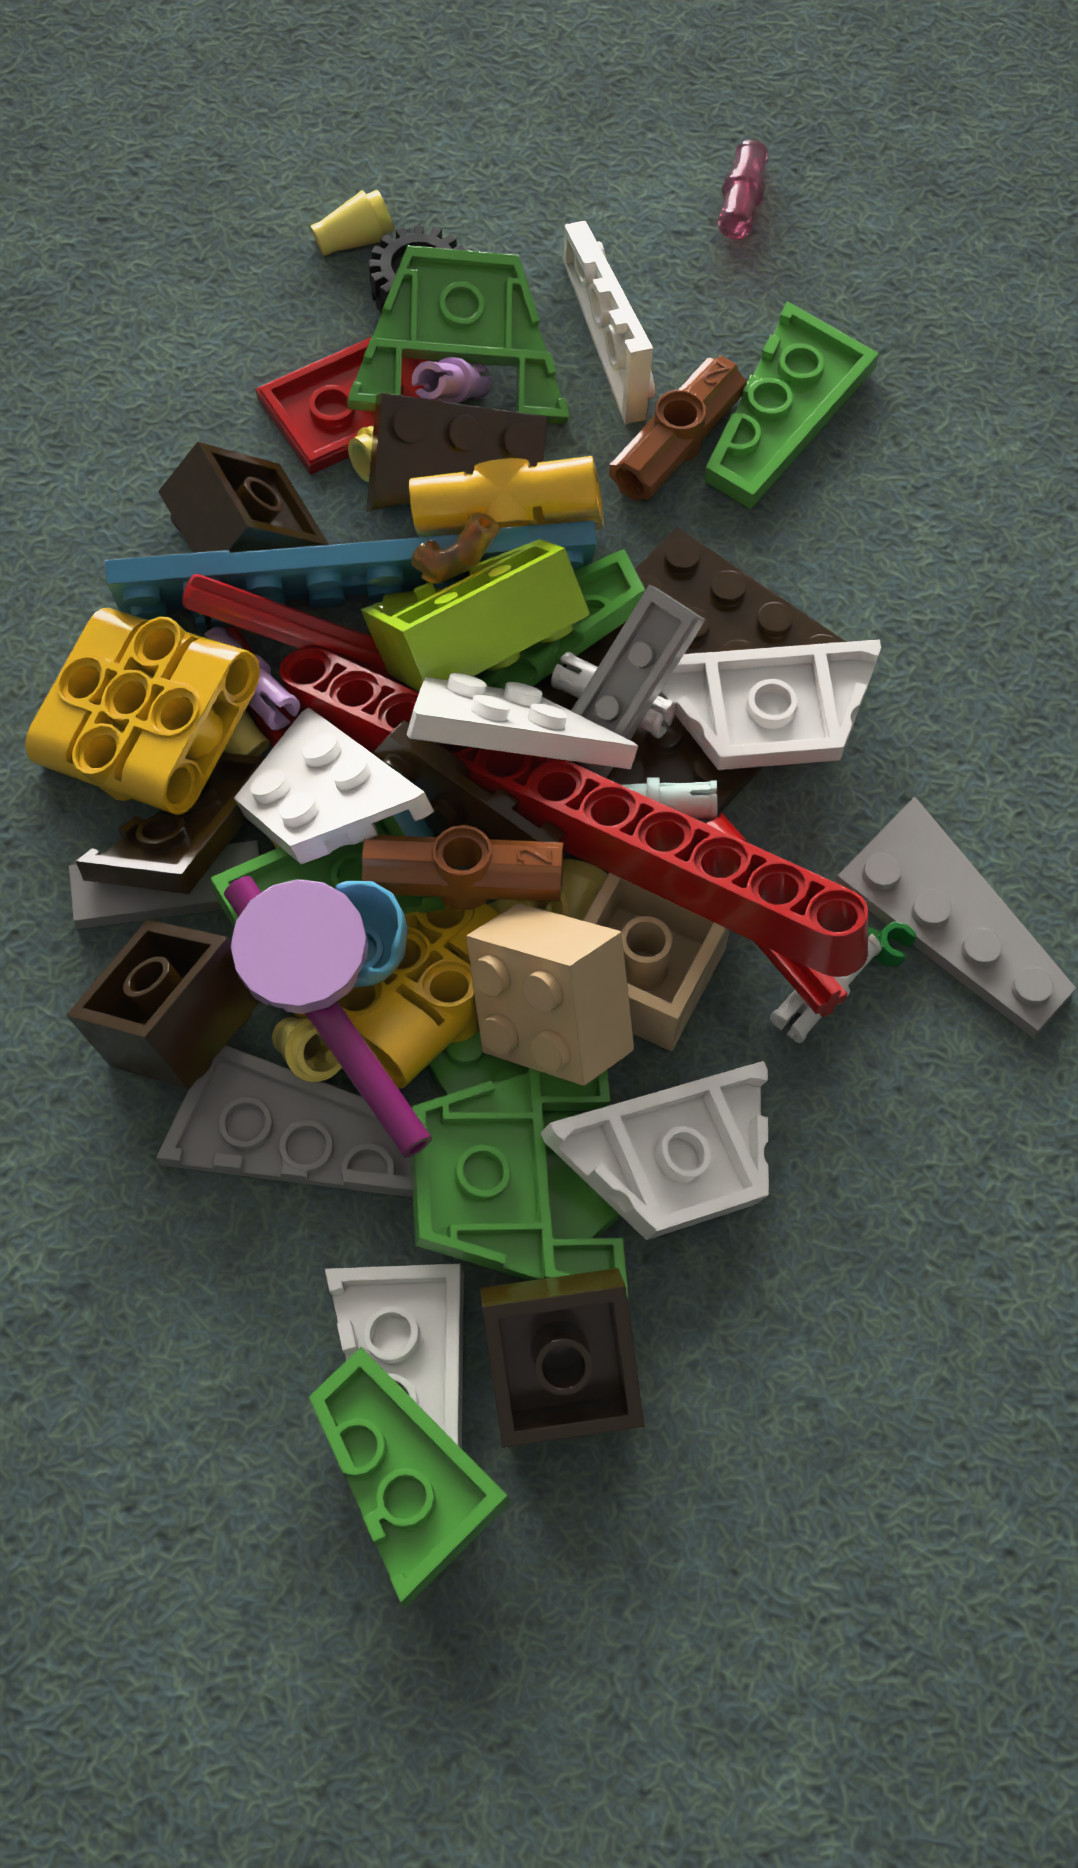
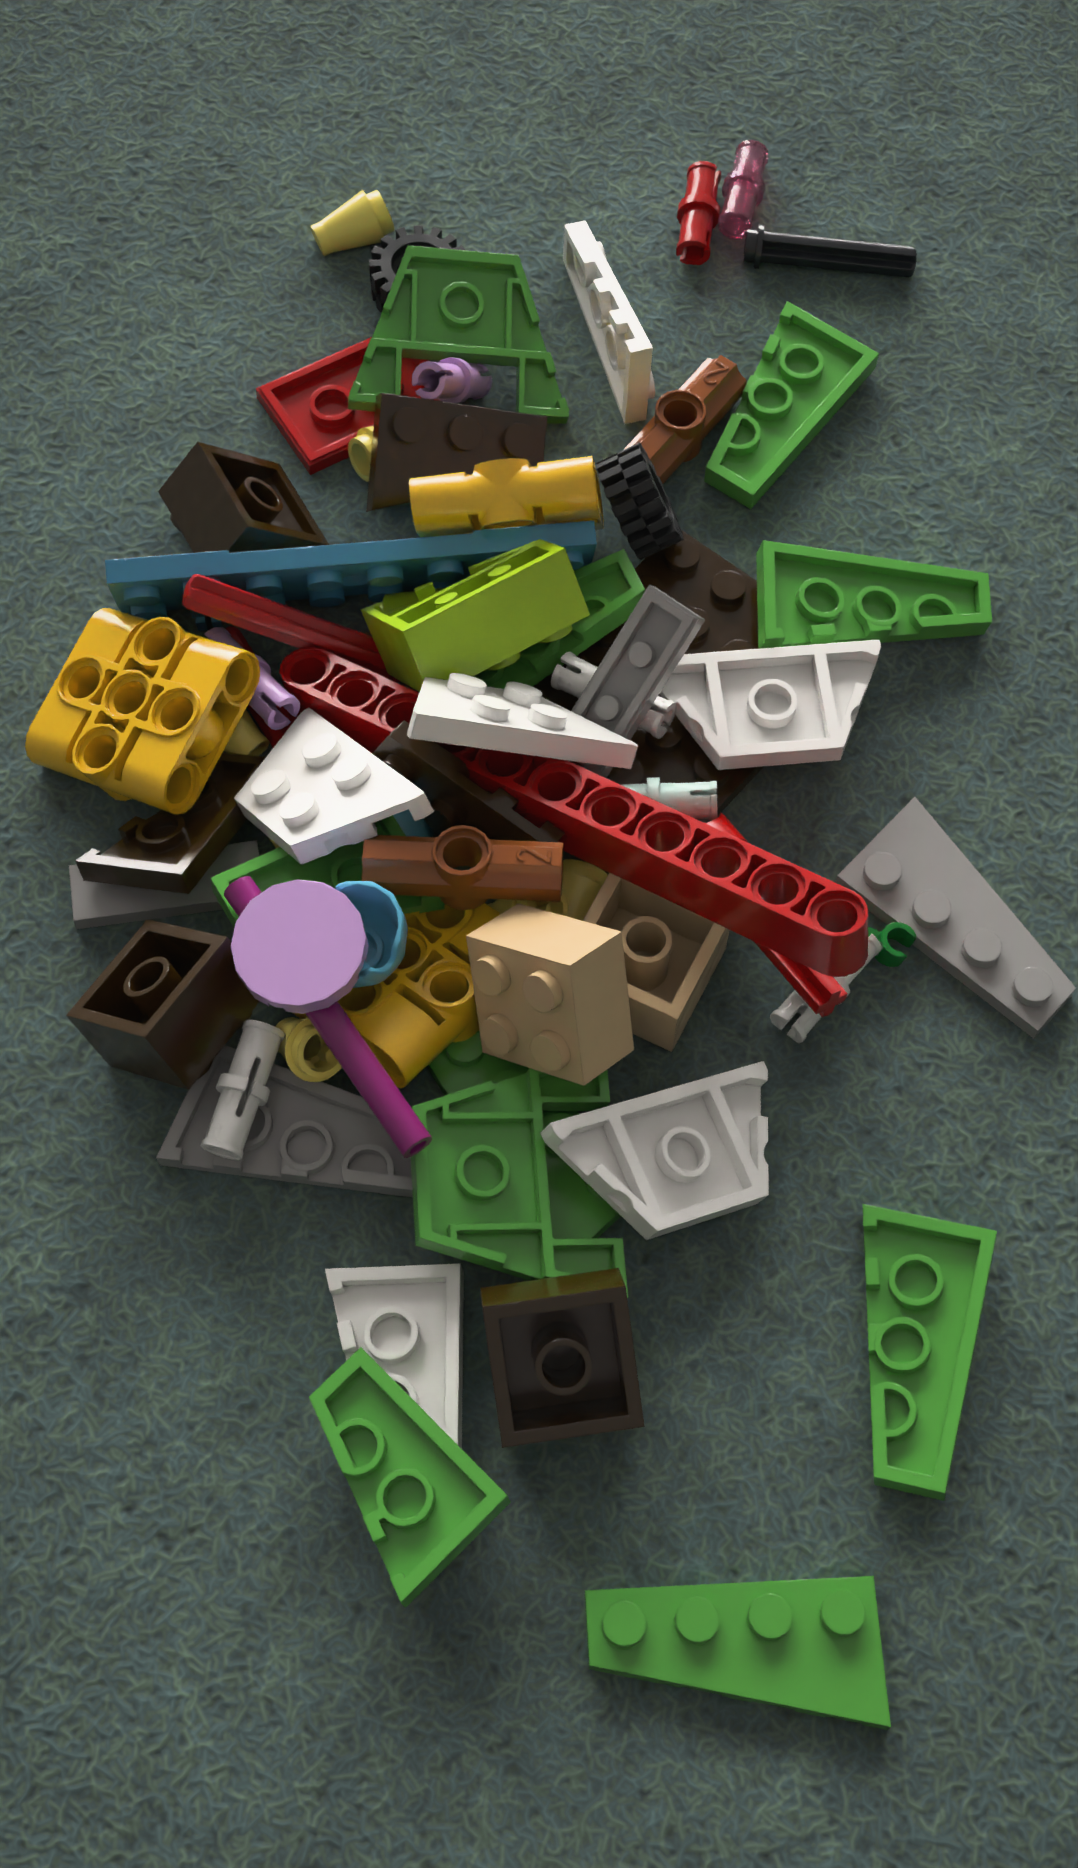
clear orange arm [411,512,499,584] -> none
none -> white pin [200,1020,285,1160]
none -> bright green wing [584,1576,891,1730]
none -> black tyre [596,443,684,560]
none -> red pin [676,161,721,265]
none -> black axle [743,224,917,277]
none -> bright green wing [756,540,992,649]
none -> bright green wing [863,1204,997,1501]

